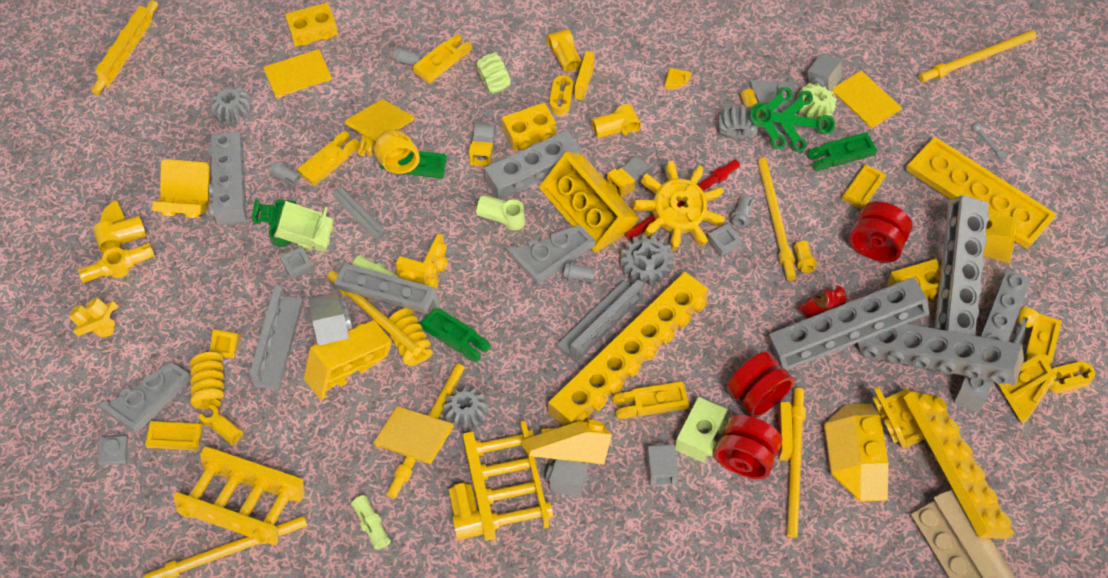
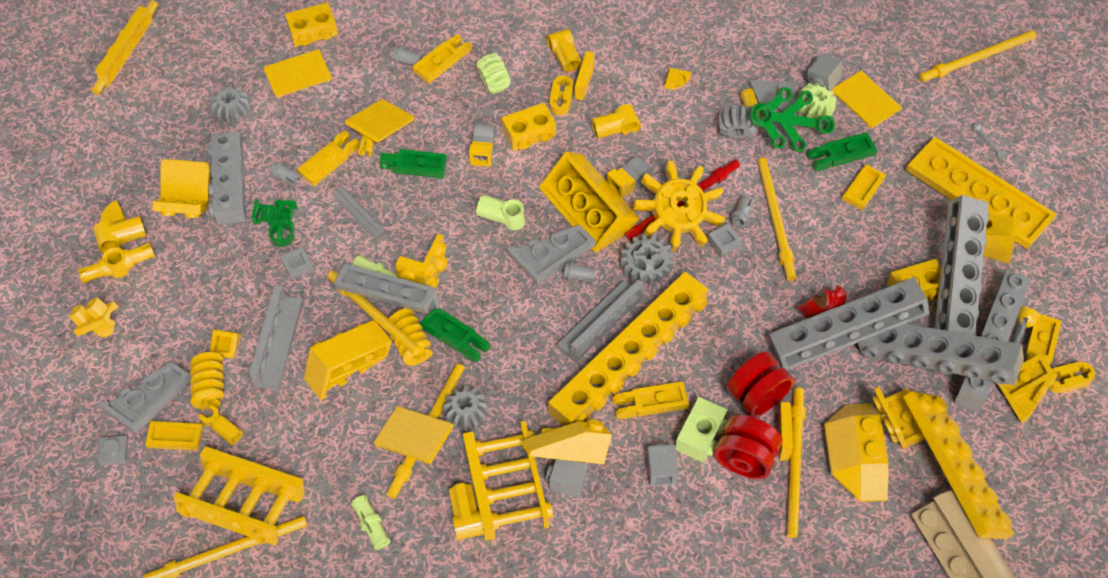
yellowish green piece [275,201,334,252] -> none
light grey brick [308,292,352,346] -> none
yellow helmet [374,129,420,174] -> none
light grey brick [484,130,582,200] -> none
yellow pin [793,241,817,273] -> none
red wheel [849,201,913,263] -> none

